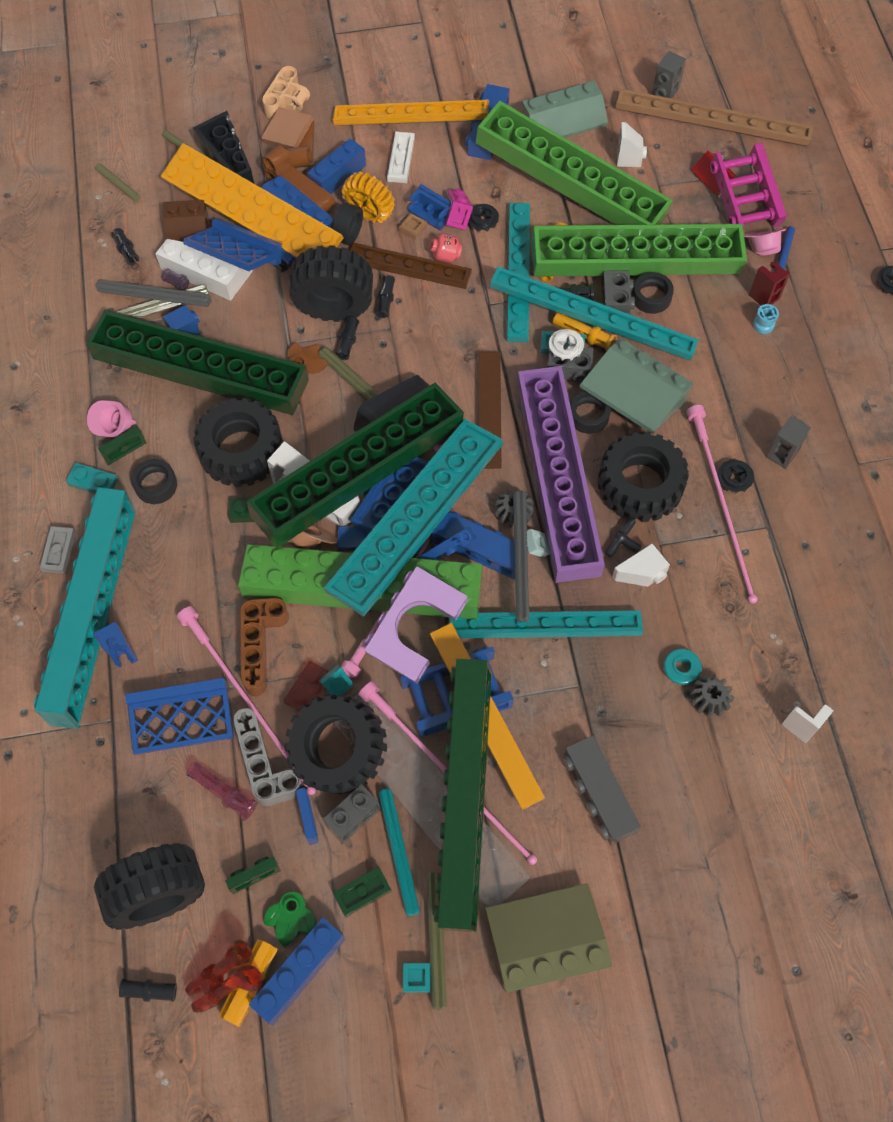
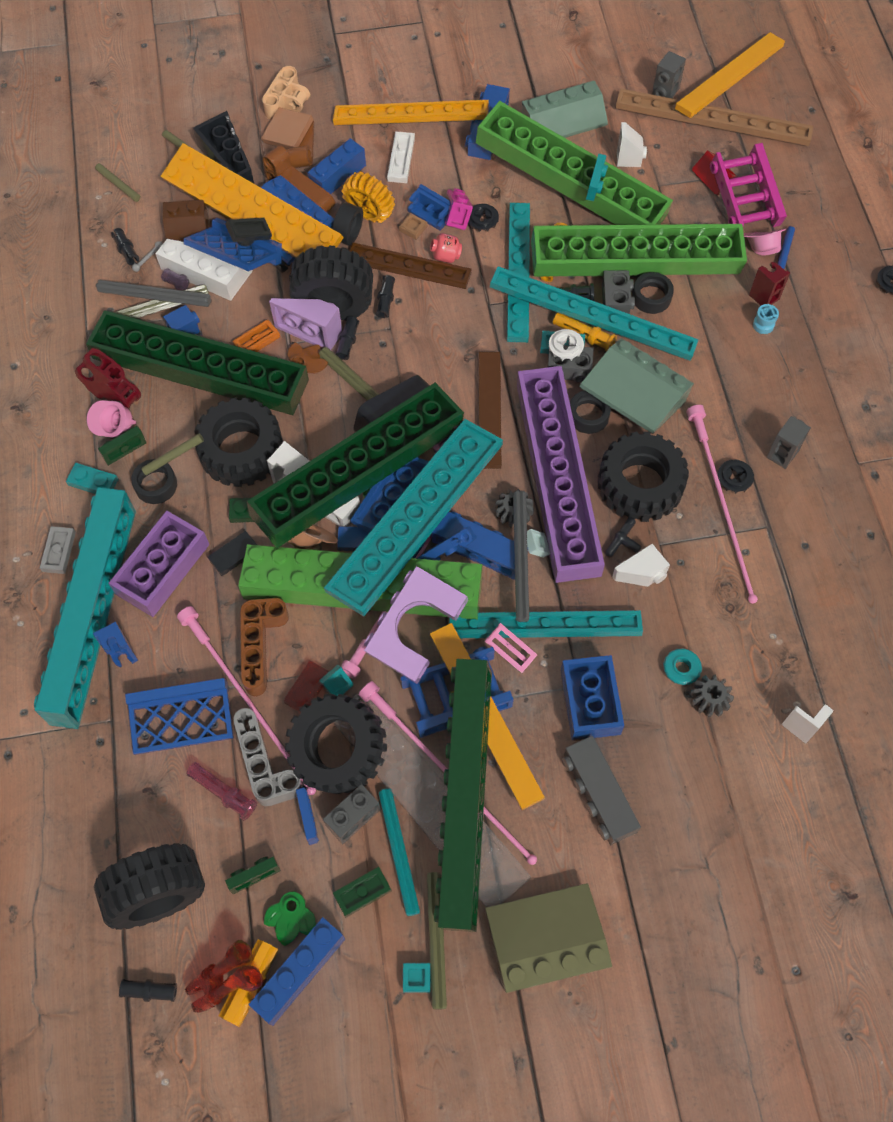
none -> dark red piece [75,348,141,409]
none -> medium lavender brick [109,511,209,617]
none -> light grey hinge [132,241,163,272]
none -> olive bar [142,433,204,475]
none -> black tile [208,531,257,576]
none -> pearl dark grey tile [225,218,272,247]
none -> orange tile [232,319,280,352]
none -> lavender slope [269,298,342,350]
none -> bright pink tile [485,623,537,673]
none -> blue brick [560,655,624,740]
none -> teal plate [586,154,608,201]
none -> light orange tile [675,32,785,118]

